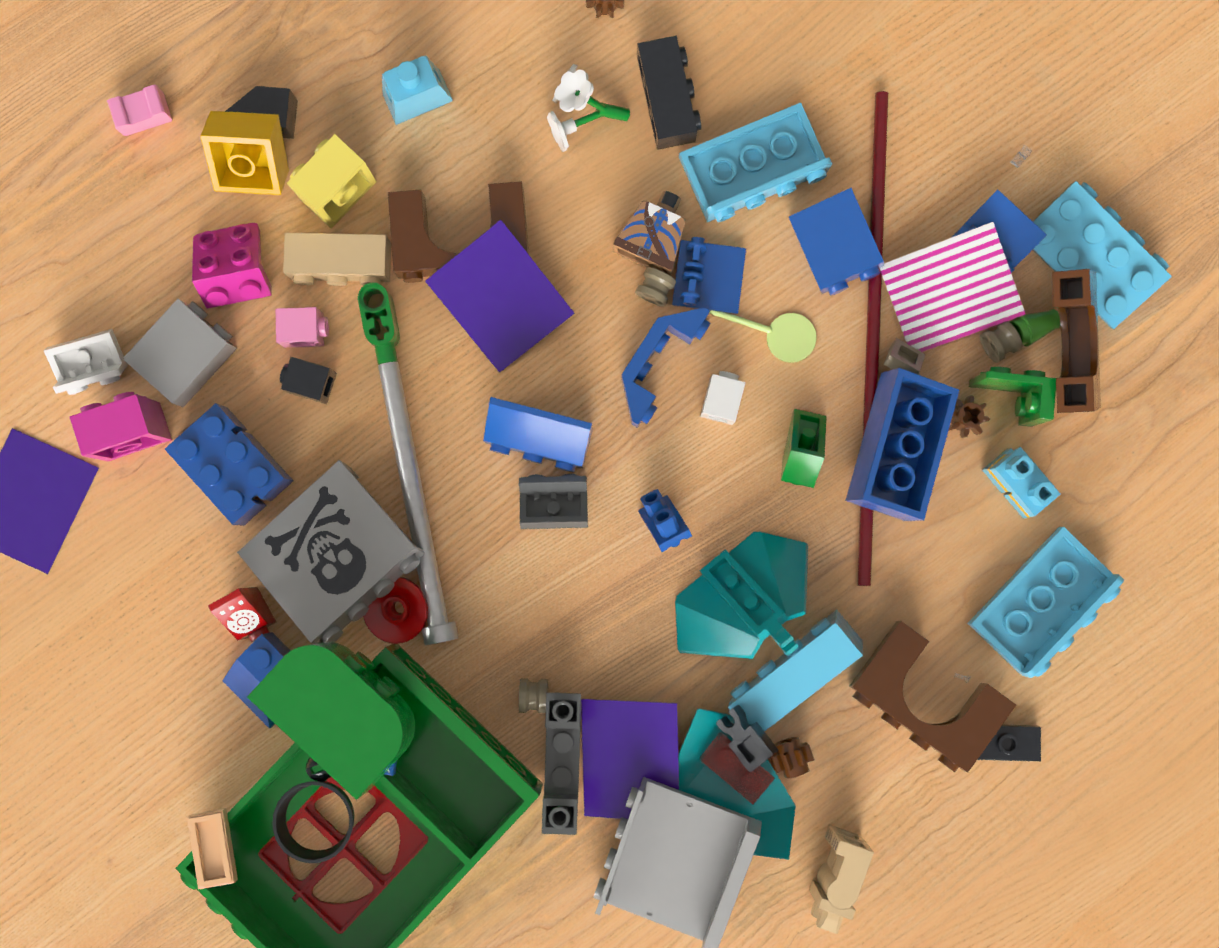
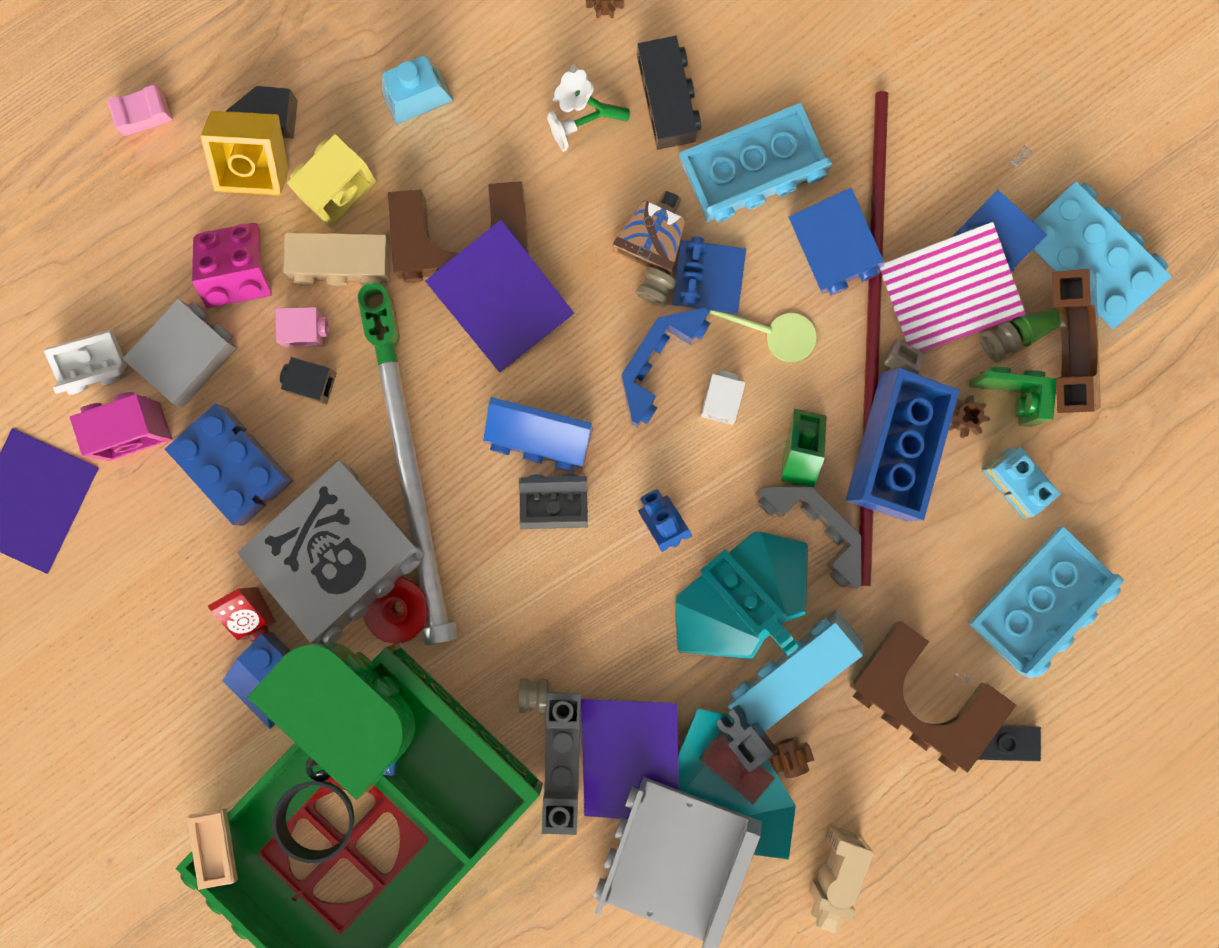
none -> dark grey slope [755,487,861,589]

